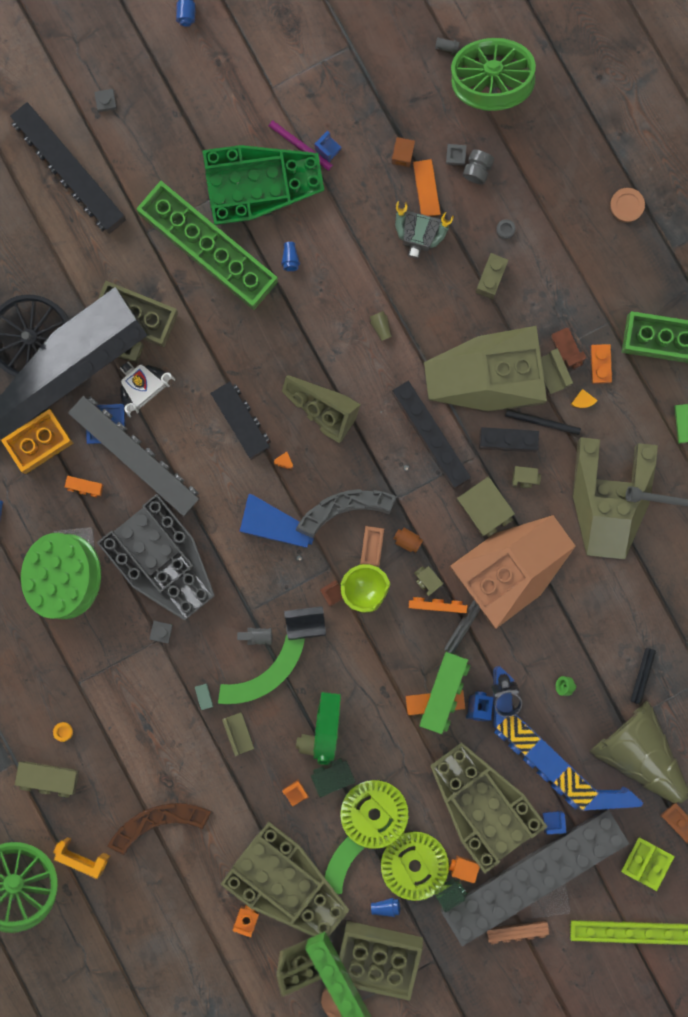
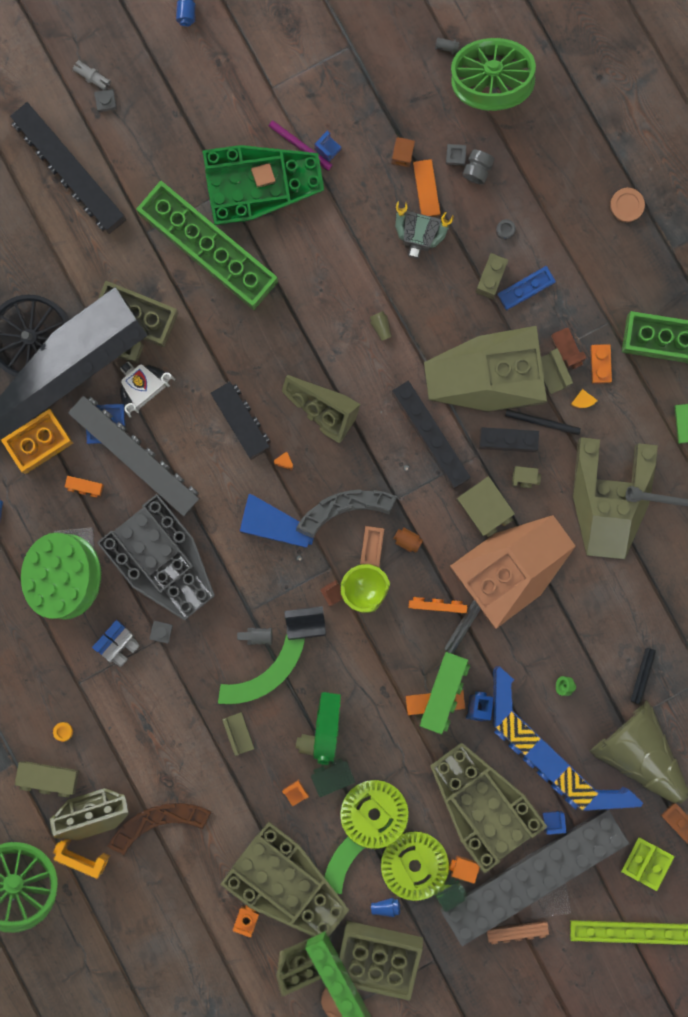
sand green piece [195,683,214,710] -> none
blue cone [281,242,300,272] -> none
olive brick [414,566,443,596] -> none
black piece [491,674,522,717] -> none
none -> olive wedge [50,788,129,840]
none -> light grey pin [73,60,111,90]
none -> light grey hips [92,620,140,667]
none -> nougat tile [251,163,275,188]
none -> blue tile [497,266,556,311]

